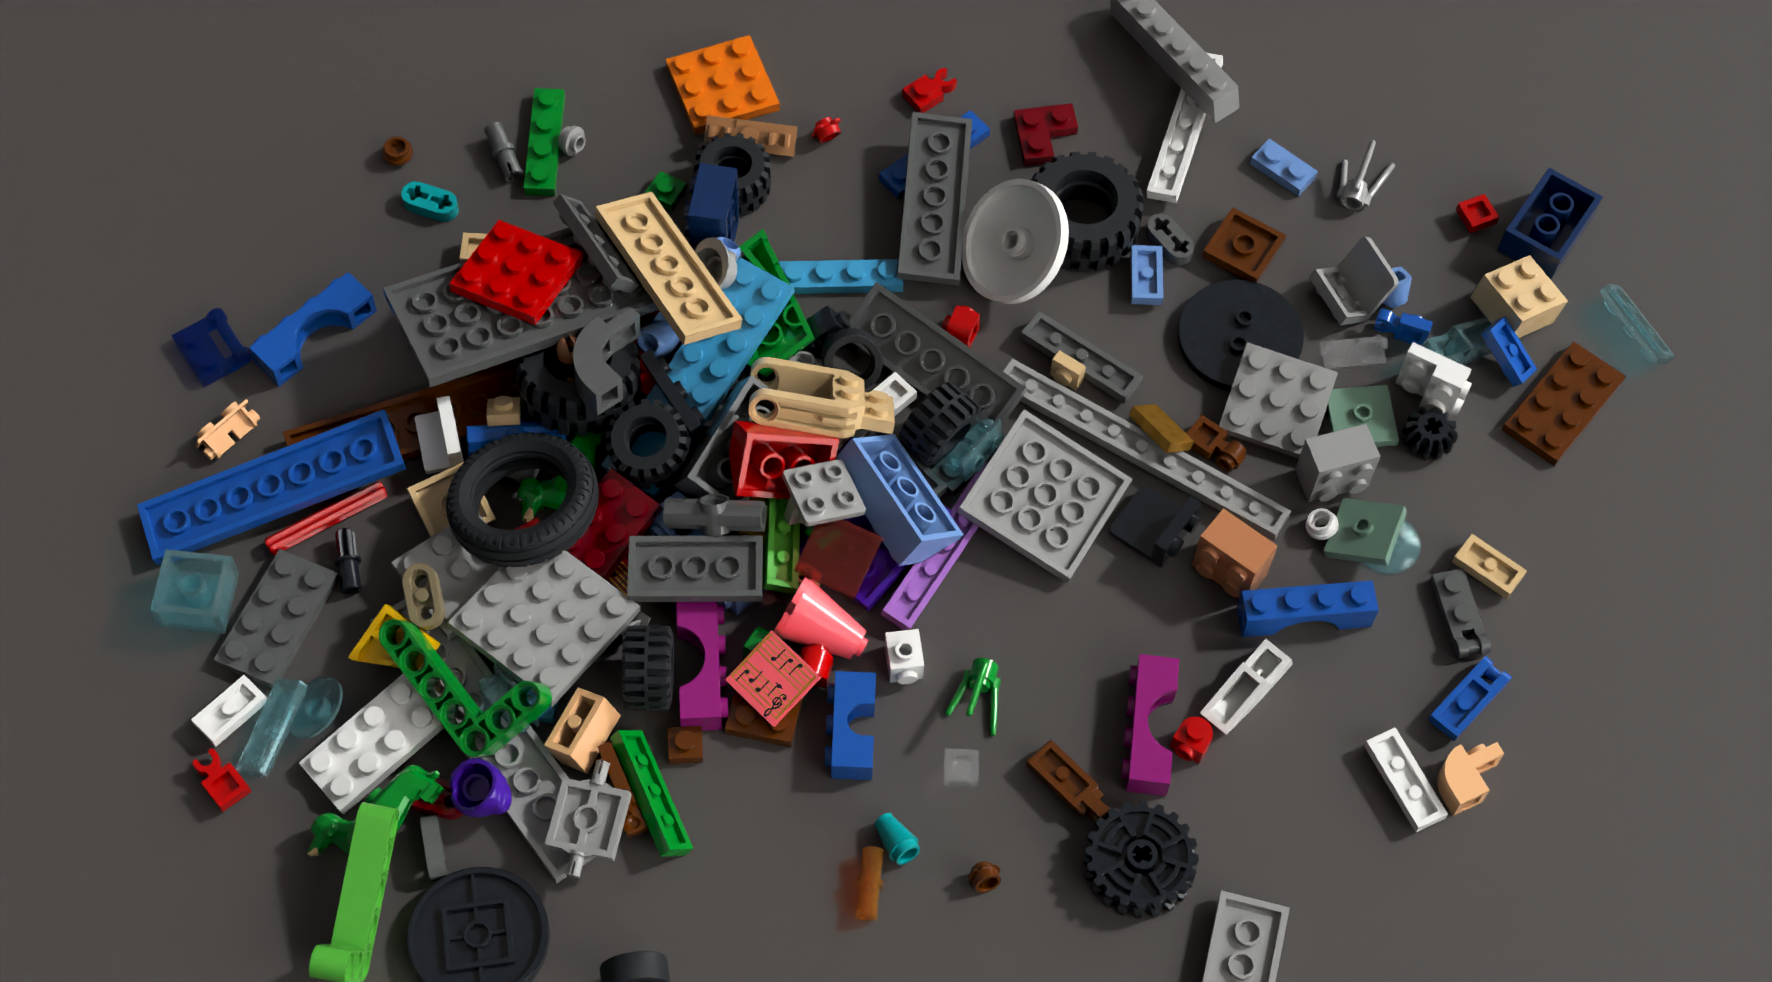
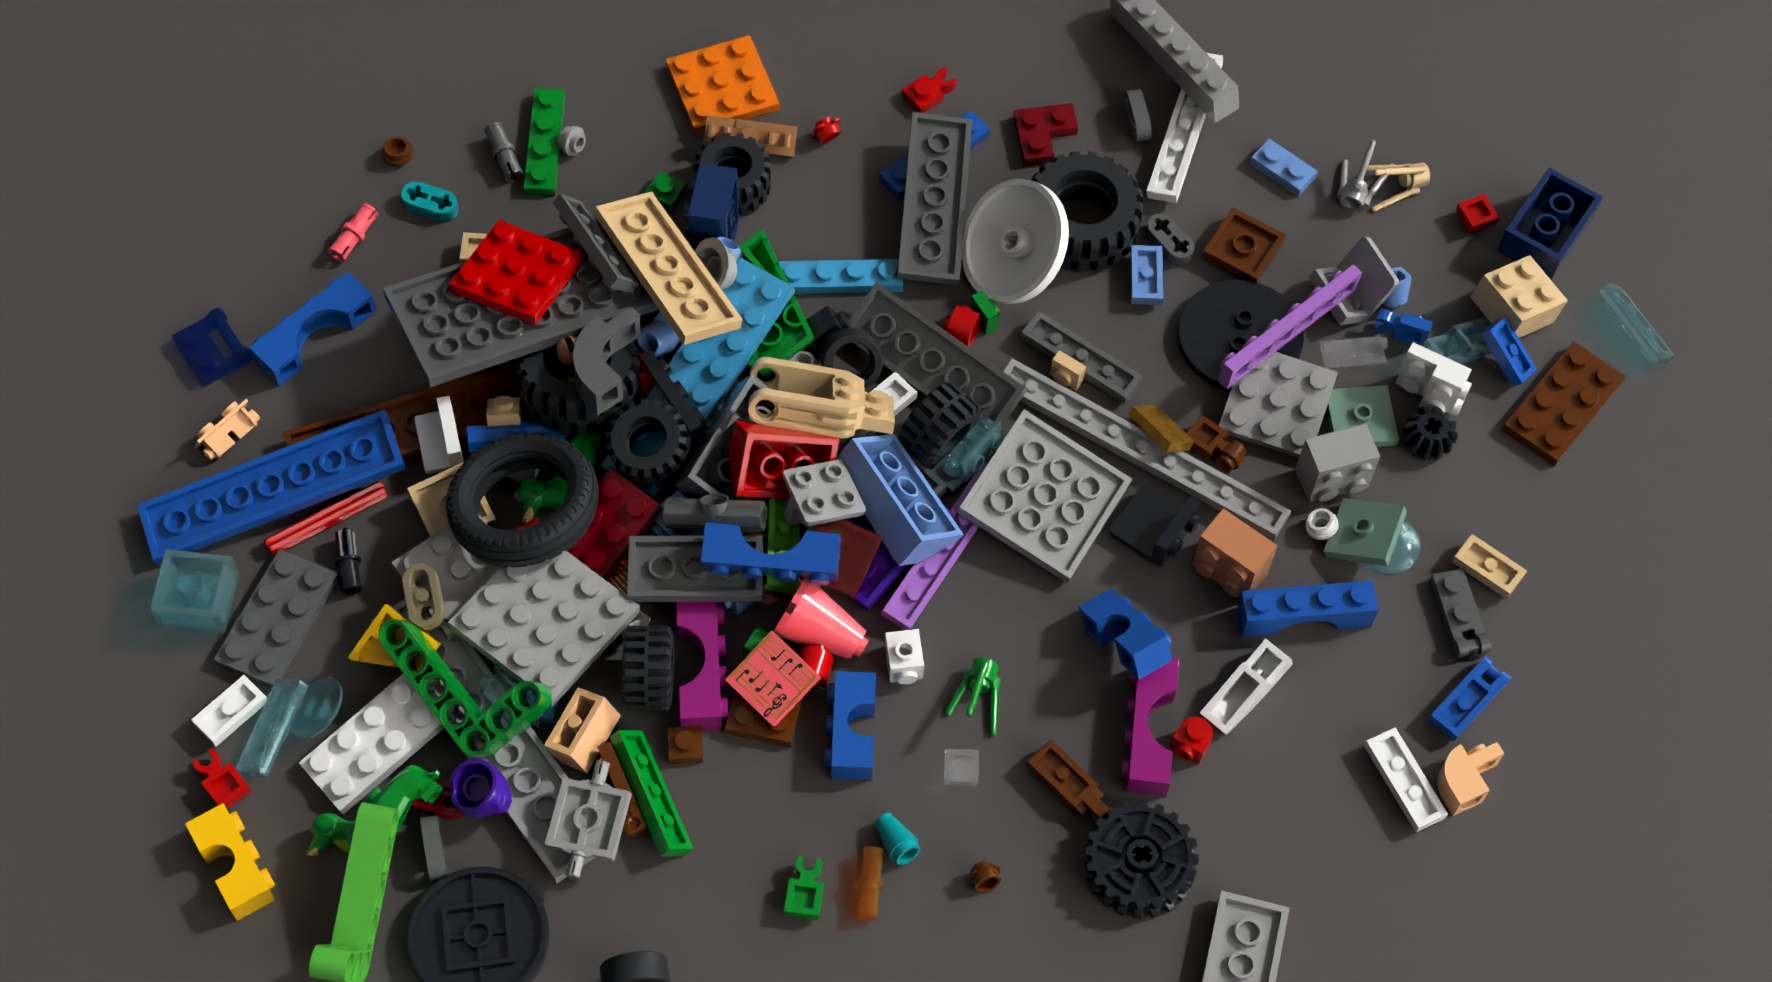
none -> yellow arch [185,803,276,921]
none -> coral pin [327,203,379,262]
none -> blue arch [701,522,841,585]
none -> green plate [784,856,824,920]
none -> green plate [970,290,1000,335]
none -> blue arch [1078,588,1172,680]
none -> dark grey beam [1124,89,1152,142]
none -> medium lavender plate [1218,265,1362,389]
none -> tan plant [1366,162,1430,212]

